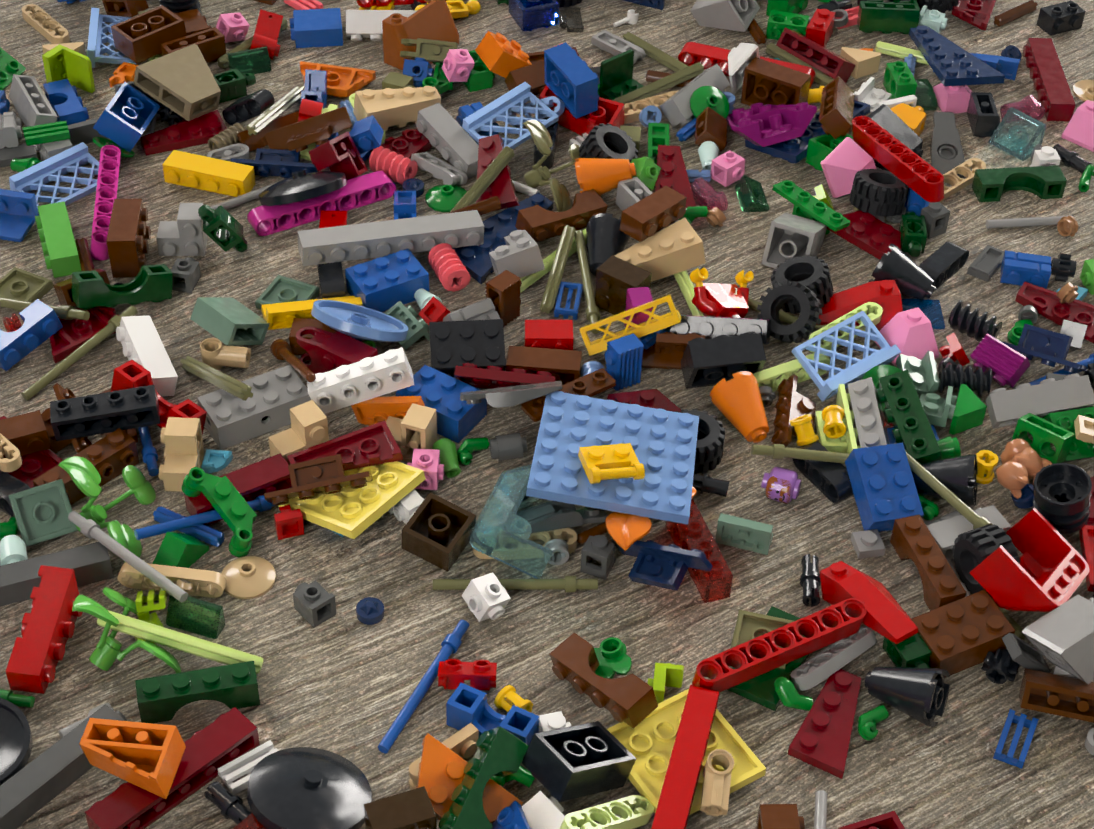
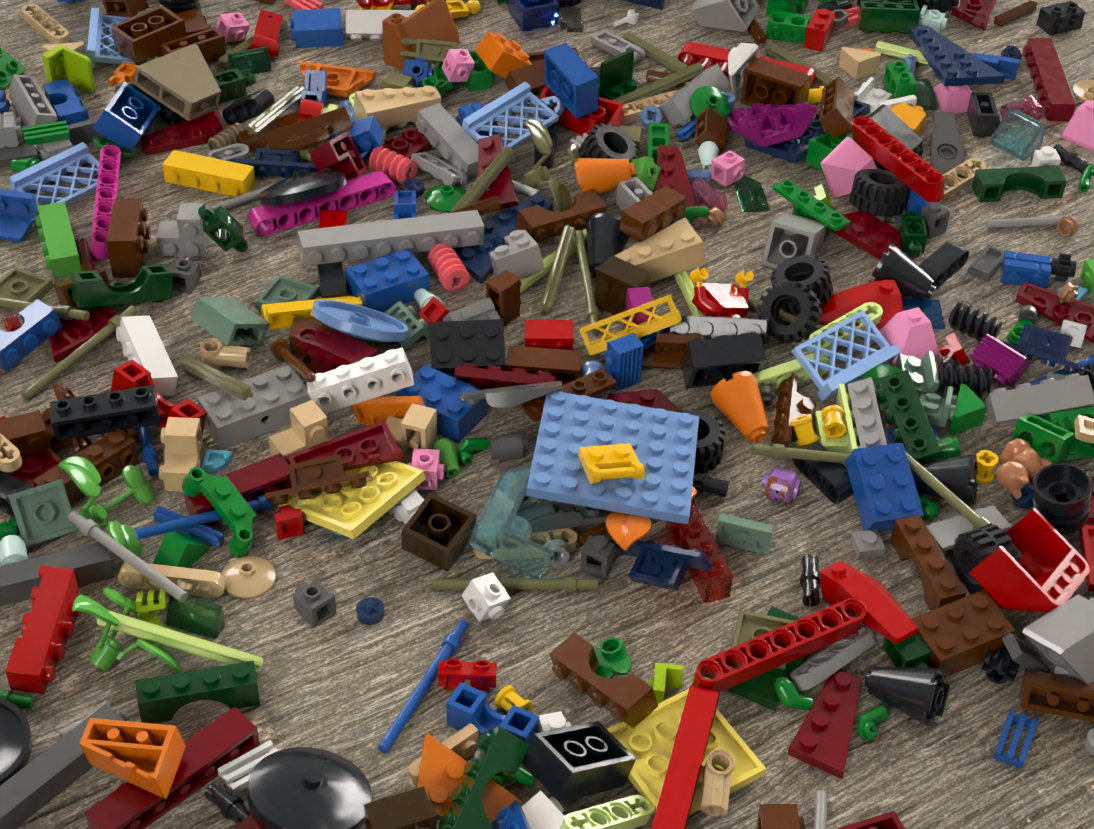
blue tile [554,282,583,320] -> none
dark red brick [776,28,856,83] -> none

